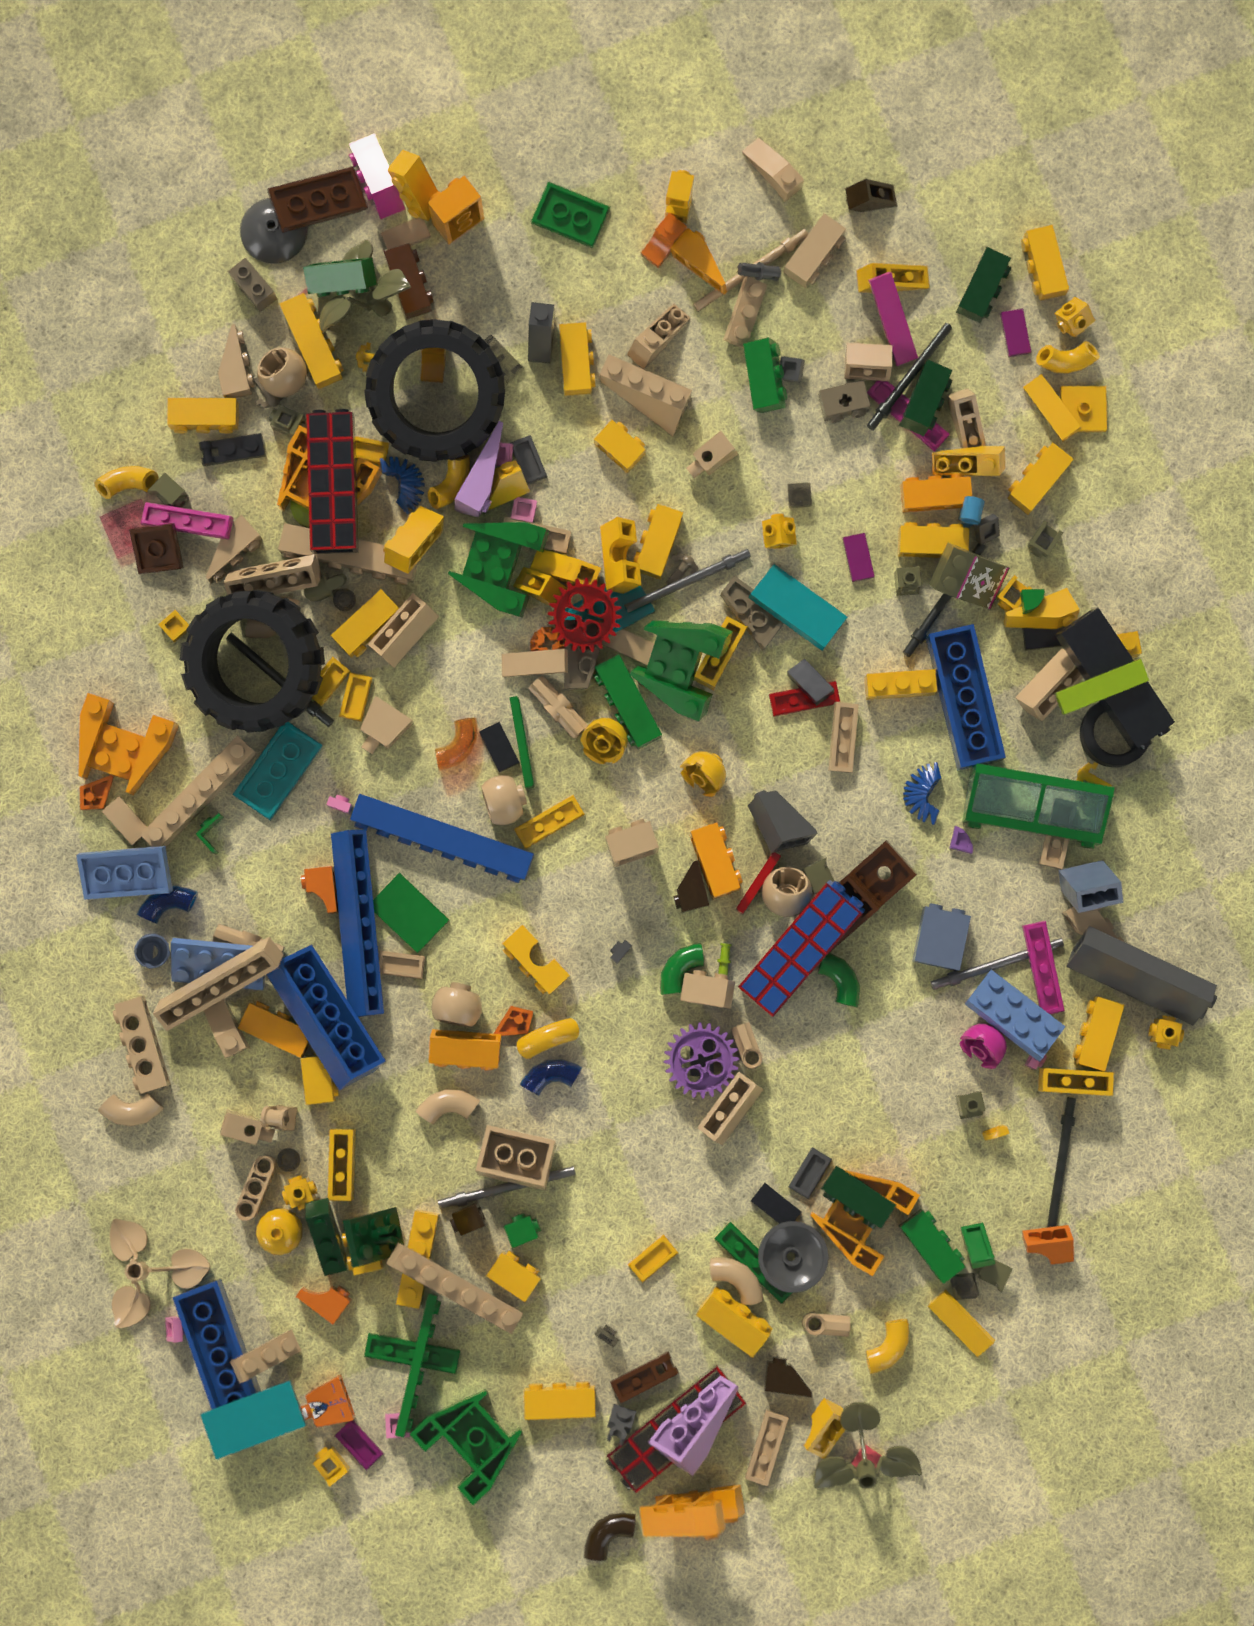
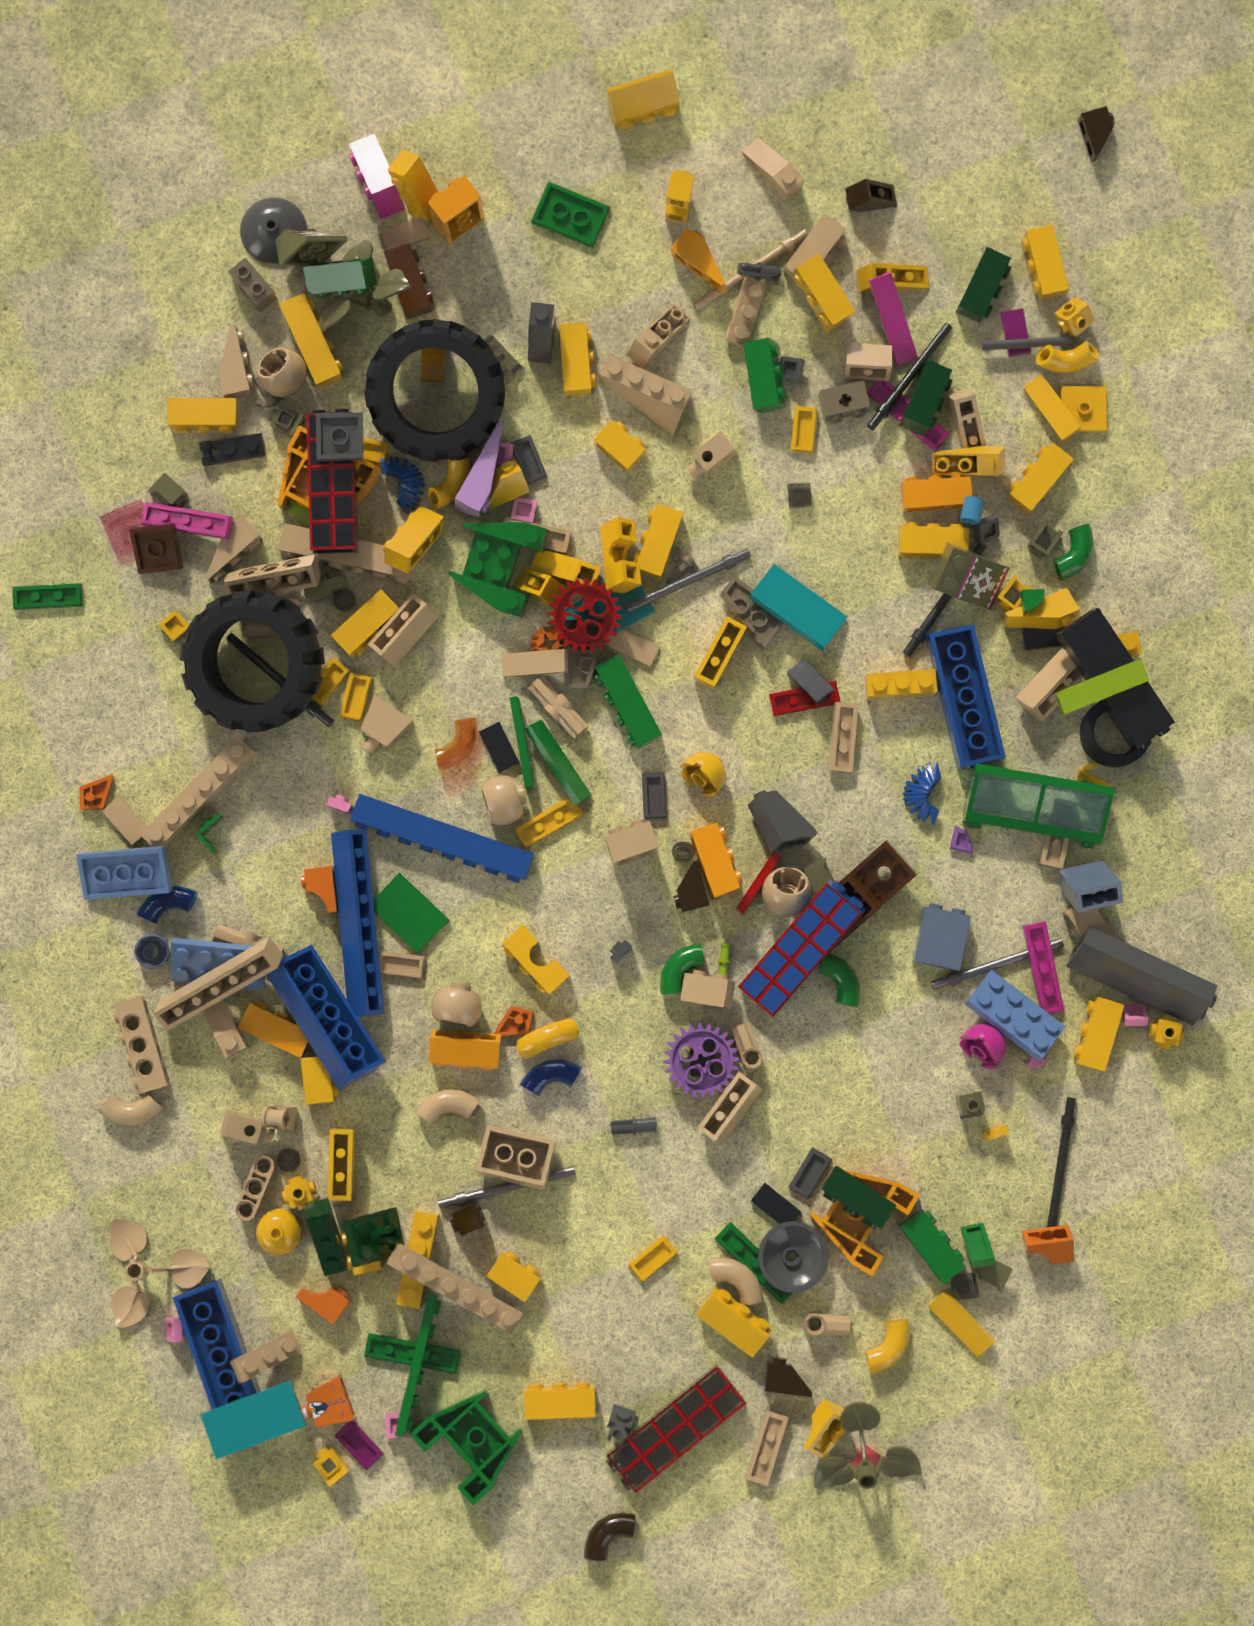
light orange wedge [78,693,179,795] -> none
yellow cylinder [94,466,159,499] -> none
teal tile [232,722,323,821] -> none
reddish brown tile [267,166,368,233] -> none
yellow piece [355,342,375,372] -> none
green brick [504,1213,541,1248] -> none
yellow cylinder [580,718,628,764] -> none
clear smoke plate [594,1324,619,1347] -> none
reddish brown plate [610,1351,679,1403] -> none
green wedge [630,620,733,722] -> none
light orange wedge [639,1485,745,1539] -> none
orange arch [641,213,687,268] -> none
lavender wedge [648,1376,739,1476] -> none
yellow brick [762,513,797,549] -> none
magenta tile [842,533,875,582] -> none
olive window [894,566,922,596] -> none
yellow brick [1038,1068,1114,1096] -> none
none -> green tile [12,583,83,610]
none -> olive slope [275,228,348,265]
none -> dark grey plate [316,412,364,461]
none -> green tile [525,720,592,805]
none -> yellow slope [607,69,680,130]
none -> dark grey axle [610,1117,657,1135]
none -> dark grey tile [642,772,667,819]
none -> clear smoke plate [672,841,695,863]
none -> yellow tile [791,406,817,454]
none -> yellow wedge [793,253,855,334]
none -> dark grey bar [982,336,1073,351]
none -> green cylinder [1054,524,1094,581]
none -> dark brown slope [1078,106,1115,162]
none -> bright pink plate [1122,1003,1149,1026]

